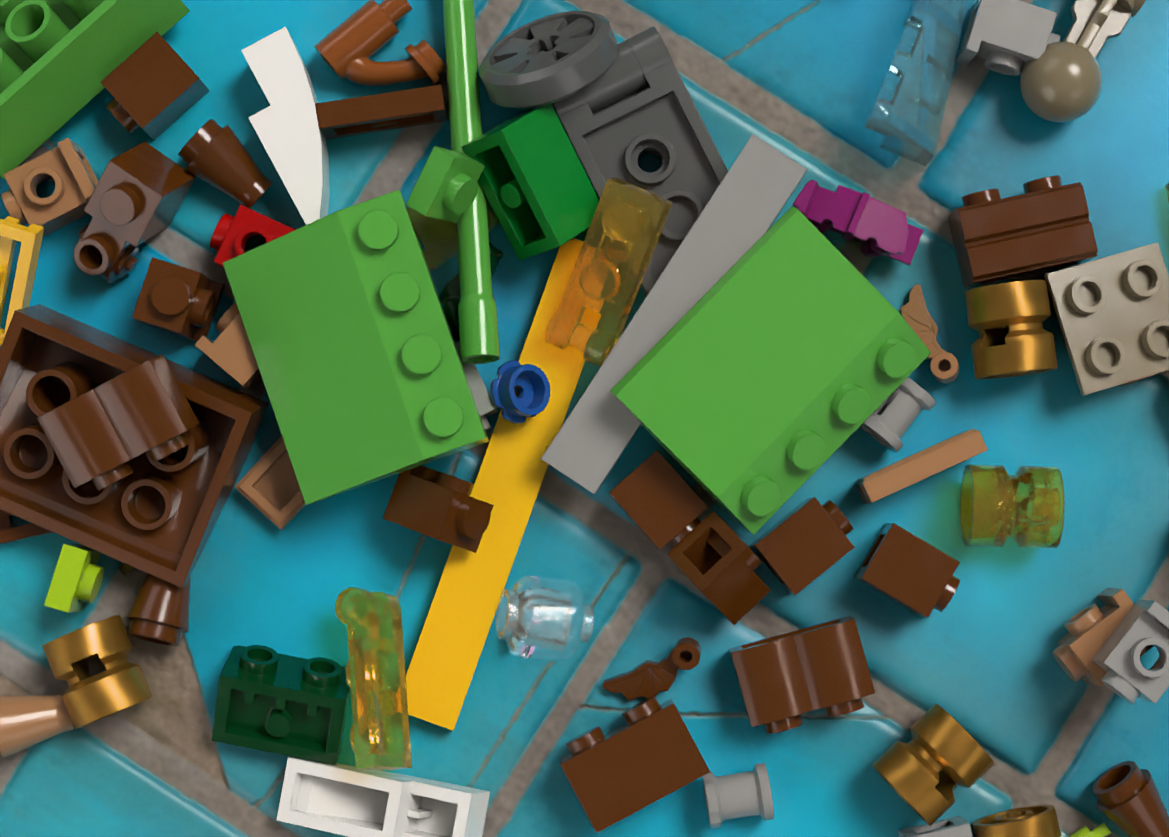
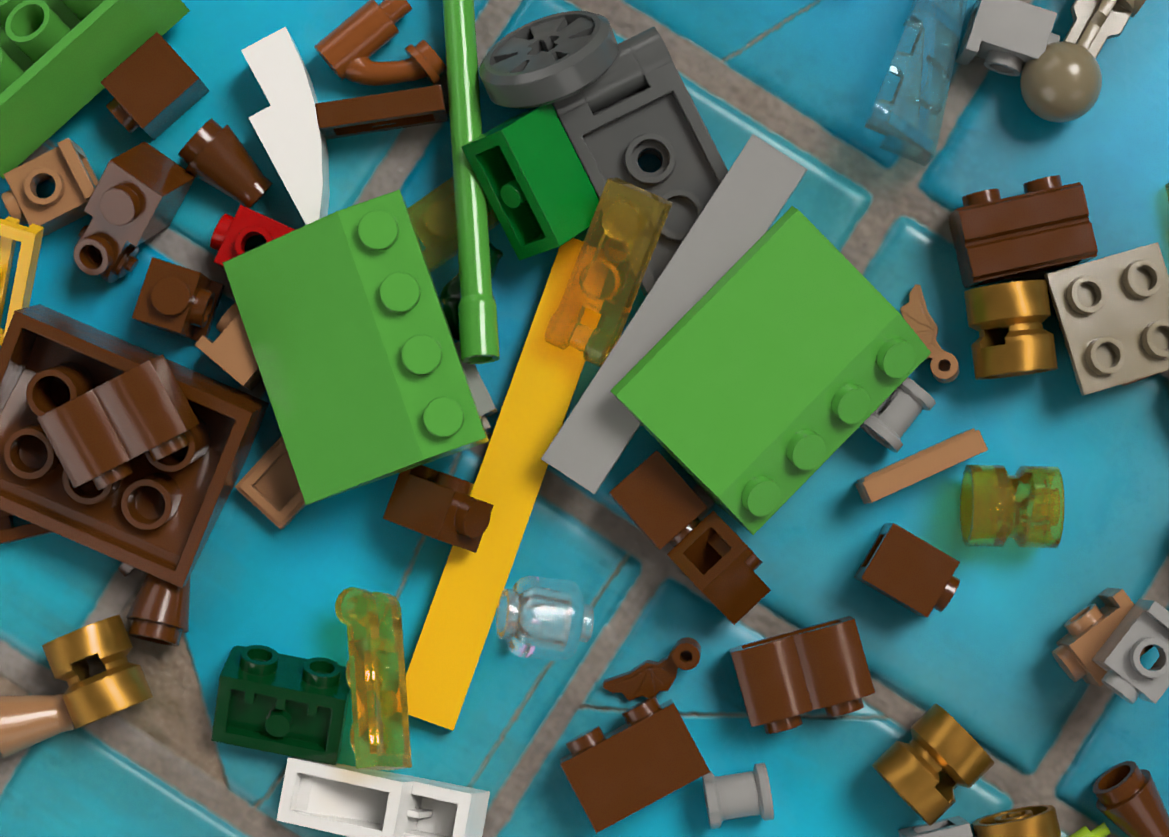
lime plate [44,544,104,613] -> none
bright green plate [406,146,485,223] -> none
blue plate [490,360,550,423] -> none
reddish brown brick [750,497,855,595] -> none
magenta piece [792,180,924,265] -> none

